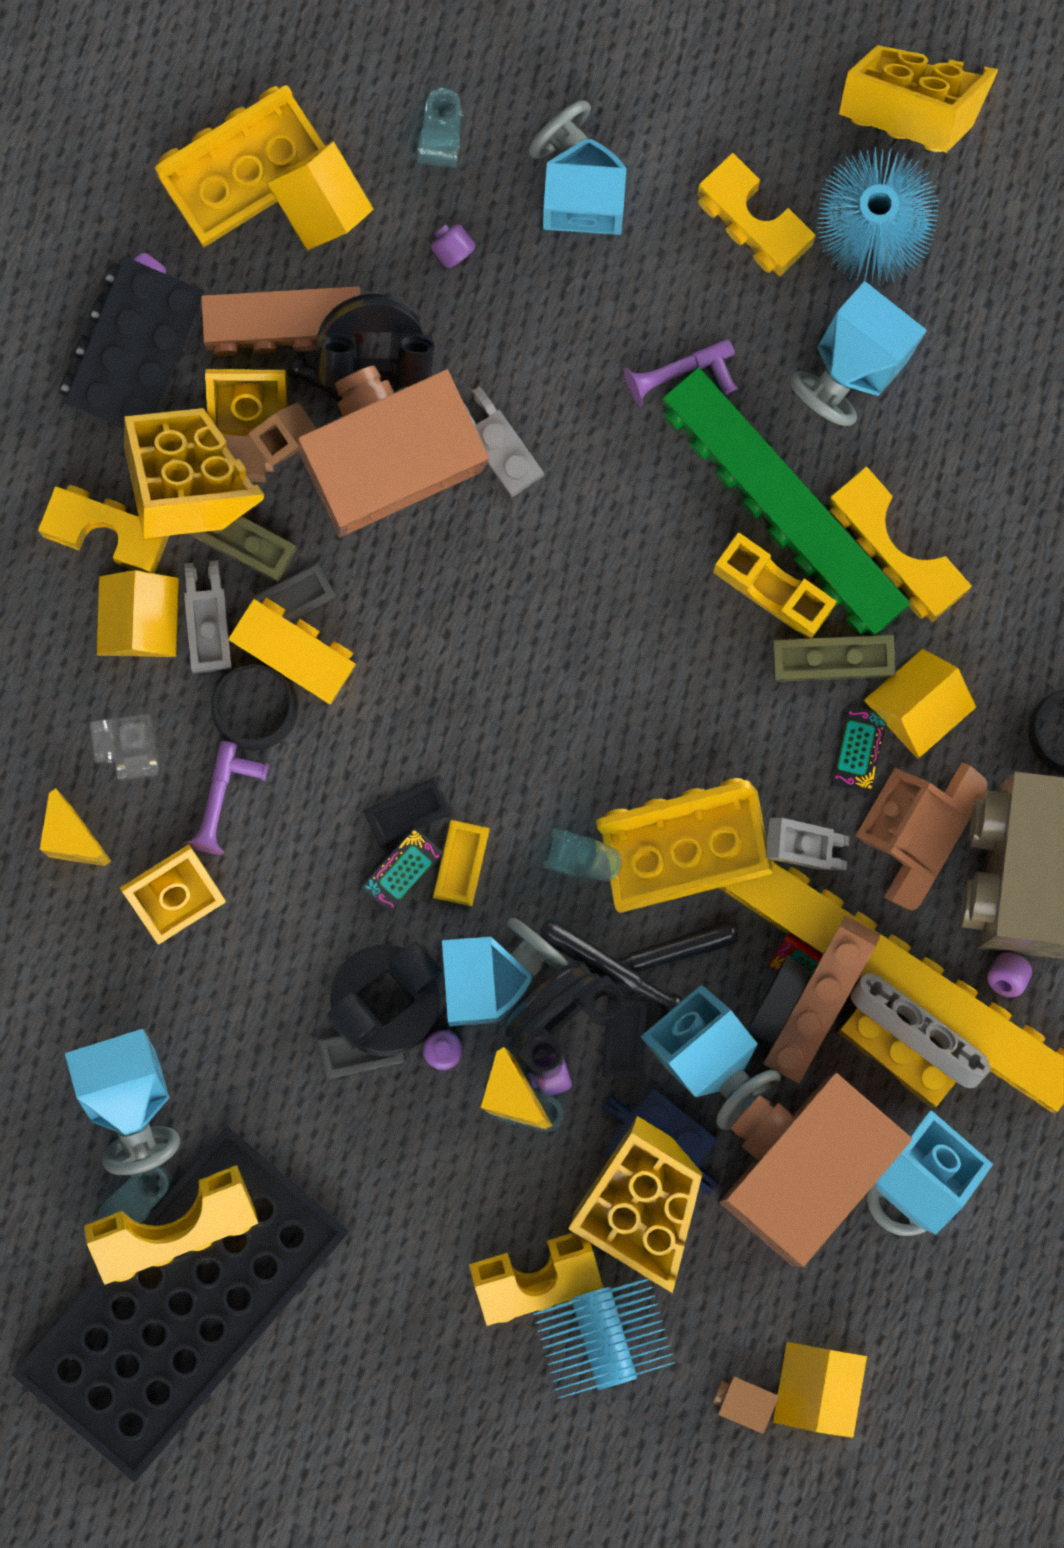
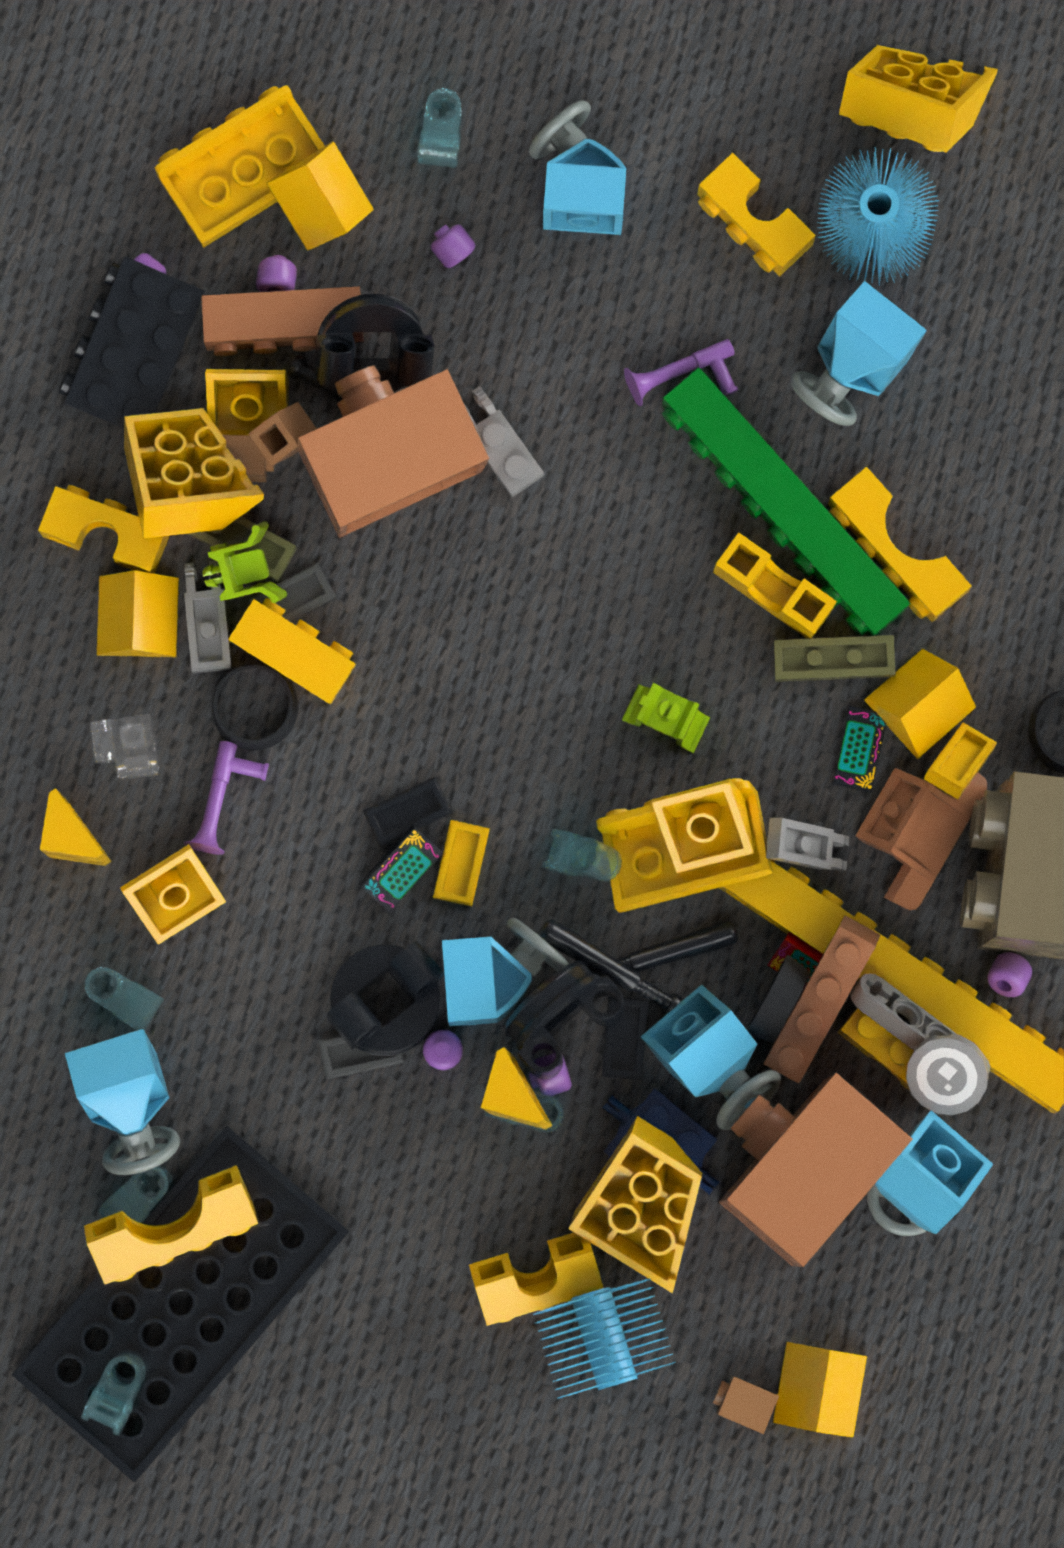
none -> clear light blue piece [81,1353,146,1436]
none -> clear light blue piece [85,967,165,1031]
none -> lime piece [202,521,287,603]
none -> medium lavender piece [256,255,297,292]
none -> lime piece [622,683,710,754]
none -> yellow slope [652,779,754,873]
none -> light grey tile [906,1034,989,1115]
none -> yellow tile [924,722,997,800]

